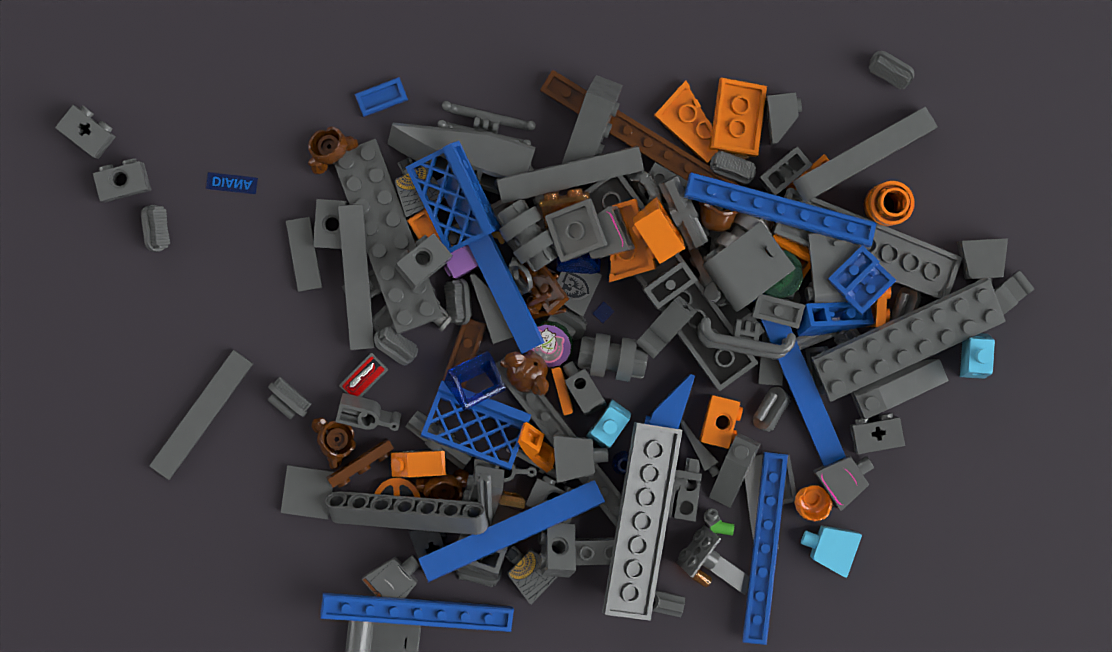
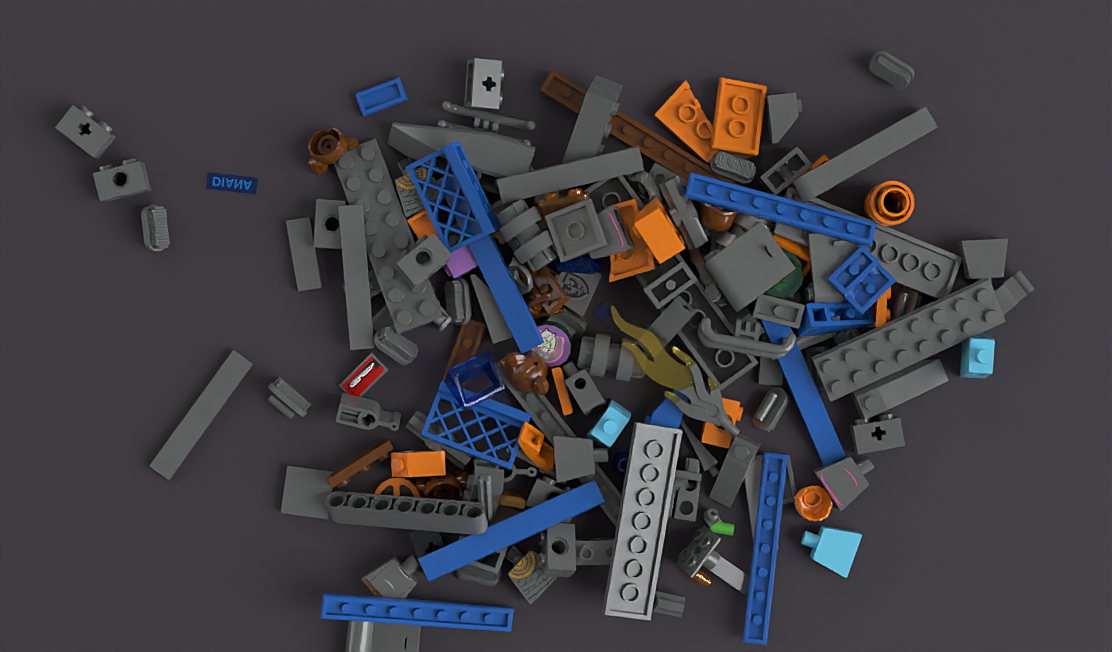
reddish brown hair [312,417,356,469] -> none
none -> brick [464,58,504,111]
none -> clear yellow piece [611,306,740,437]

